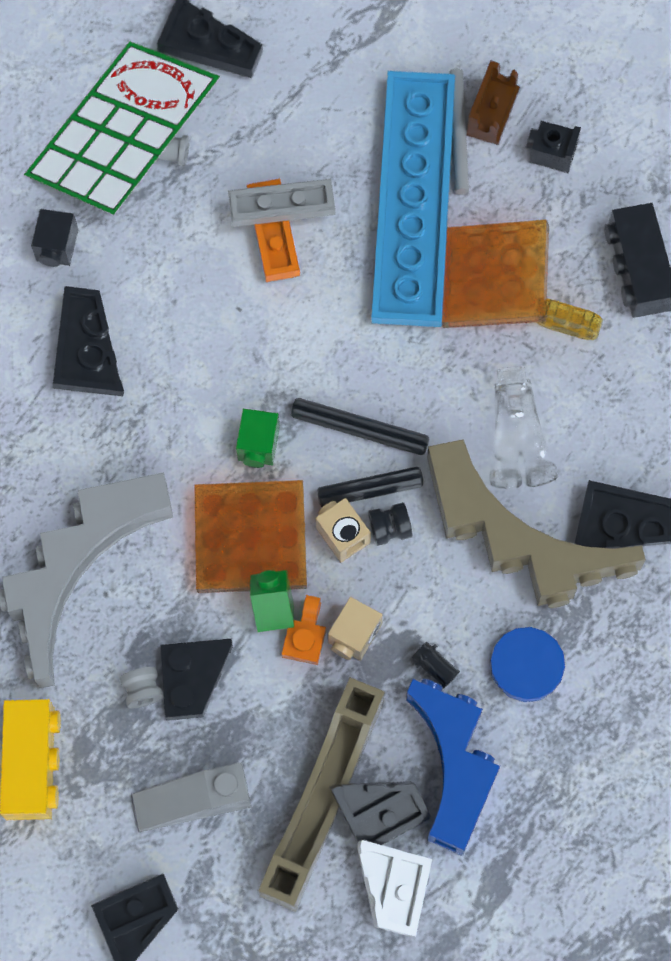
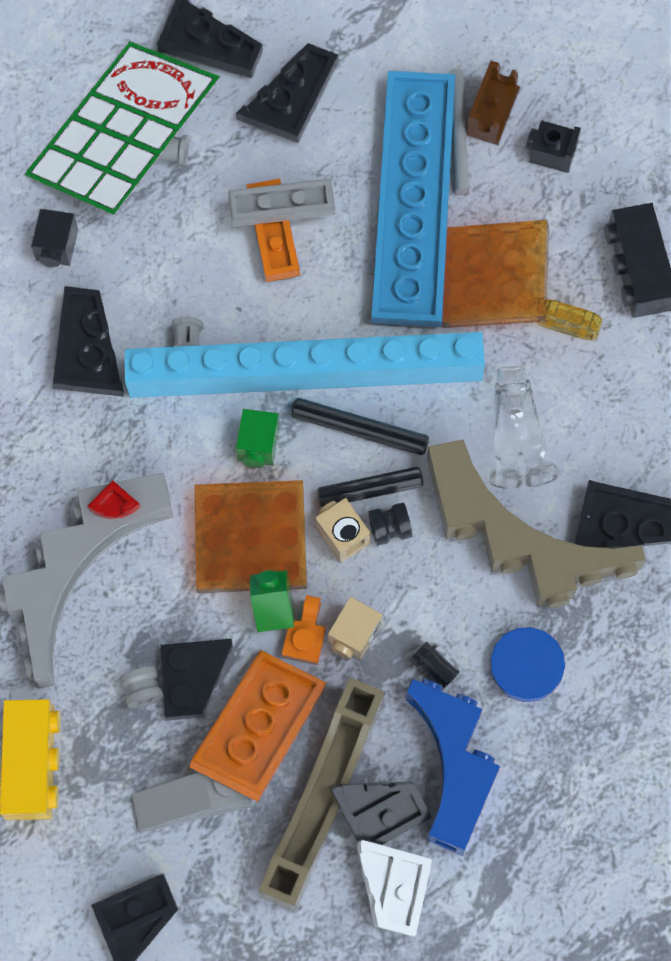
none -> red tile [87,480,140,519]
none -> medium azure brick [125,332,485,398]
none -> light grey bush [172,317,203,347]
none -> orange tile [190,650,327,802]
none -> black wing [236,43,339,143]

